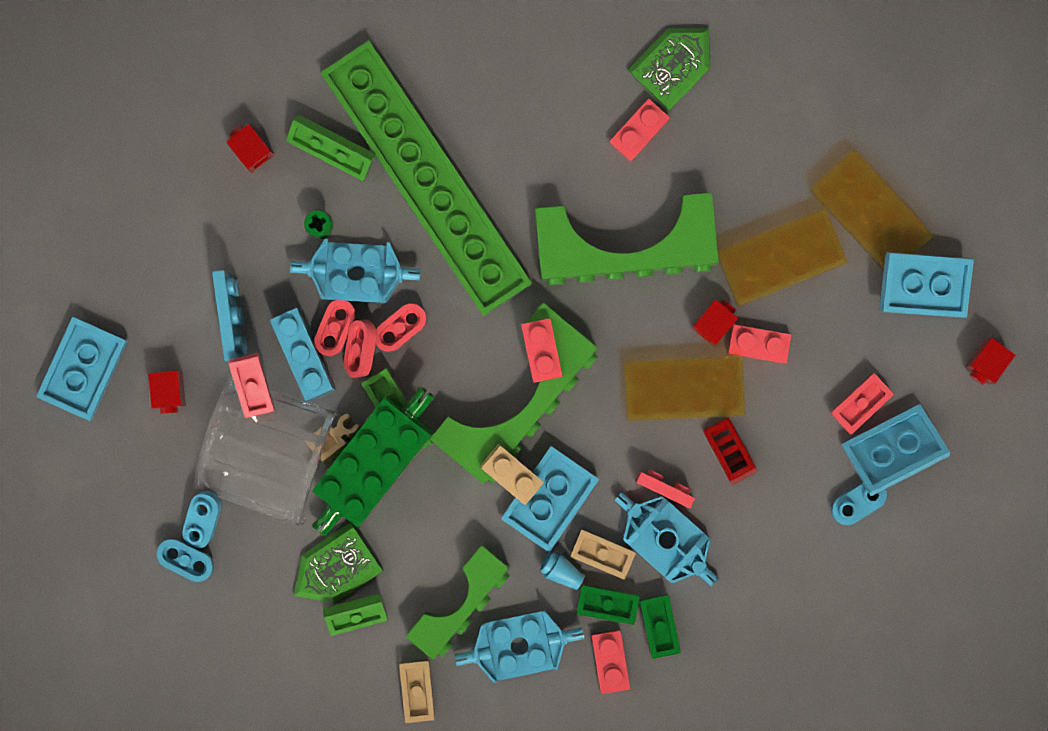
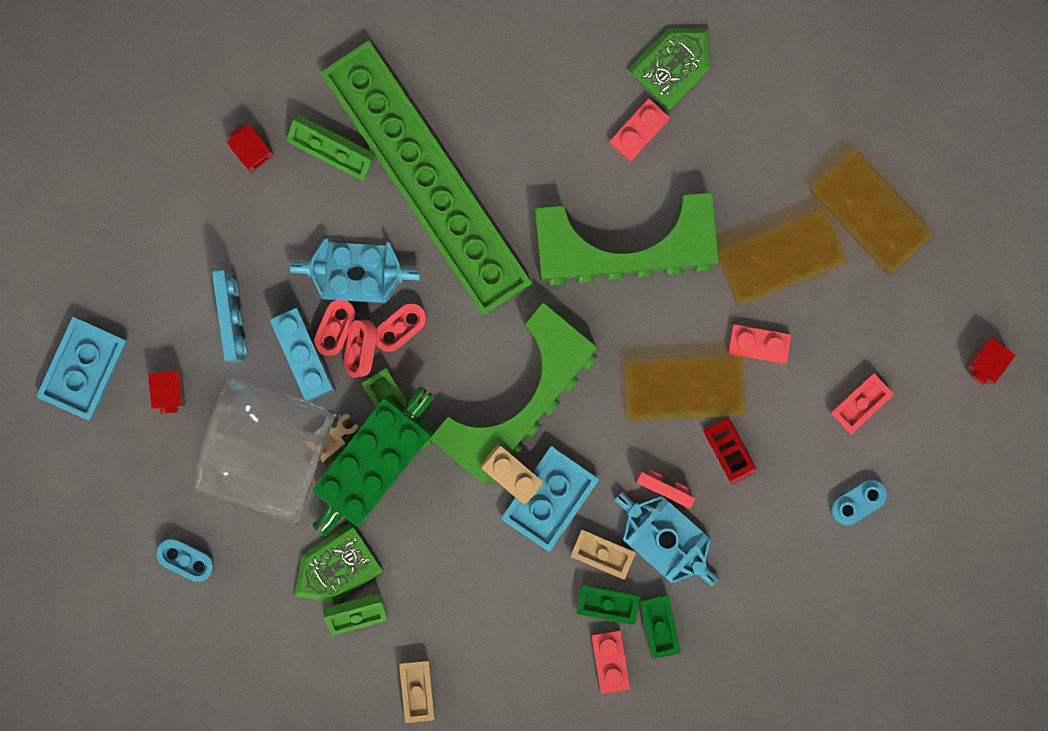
medium azure plate [182,491,222,548] -> none
coral plate [228,353,275,418] -> none
green bush [304,210,333,239] -> none
bright green arch [406,544,510,660] -> none
medium azure plate [454,610,584,683] -> none
coral plate [521,318,563,383] -> none
medium azure cone [539,551,585,590] -> none
red brick [691,299,738,347] -> none
medium azure plate [842,404,950,496] -> none
medium azure plate [879,252,974,318] -> none

